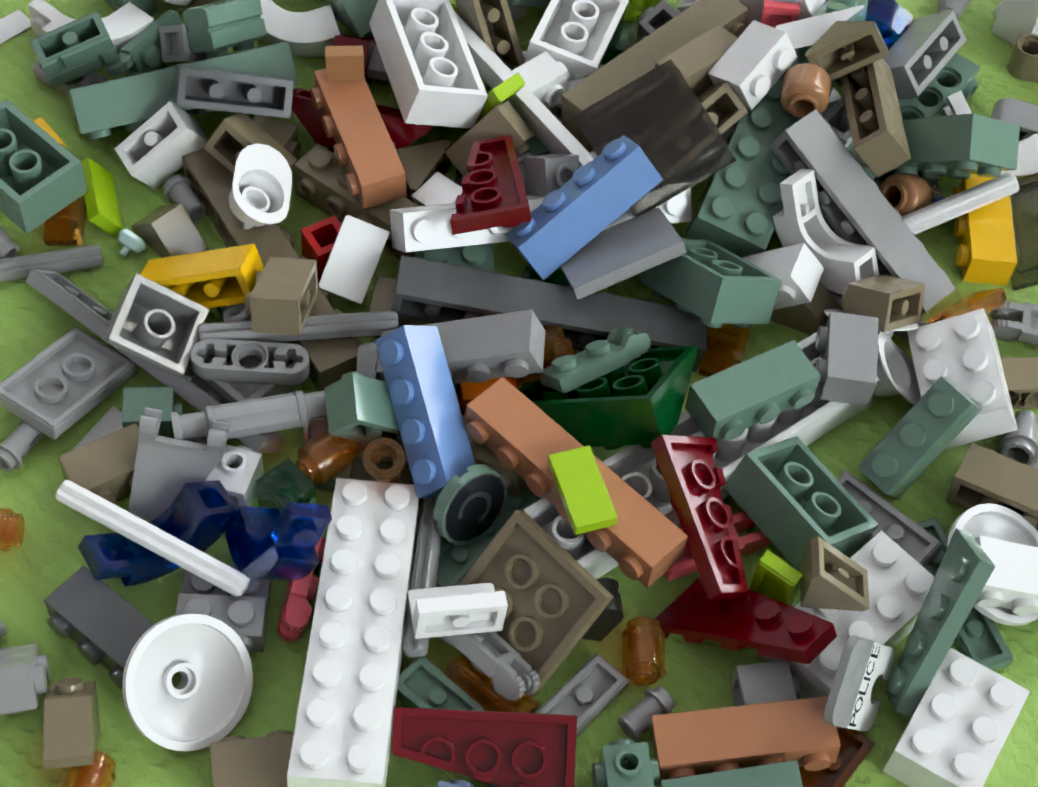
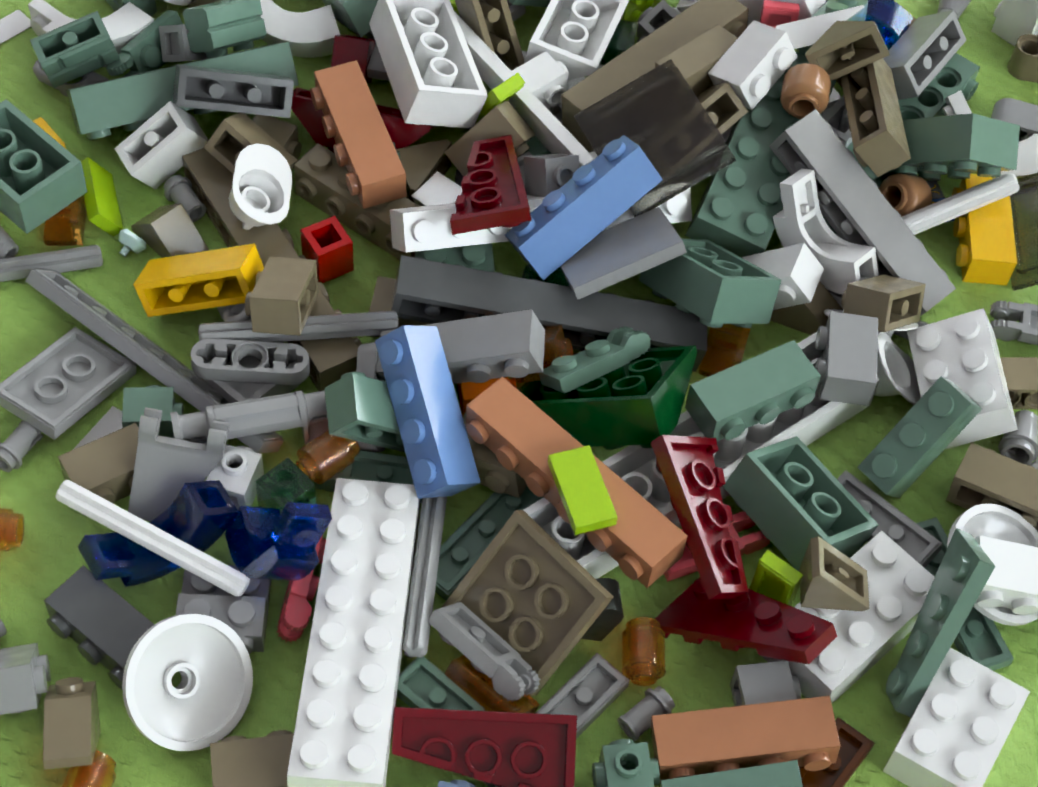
light grey slope [106,273,209,377] -> none
white panel [318,215,390,305] -> none
medium nougat tile [325,45,365,81] -> none
clear orange brick [363,438,406,483] -> none
white panel [407,583,508,639] -> none
tile [433,464,507,545] -> none
piece [824,635,894,732] -> none
clear orange tile [927,287,1007,324] -> none

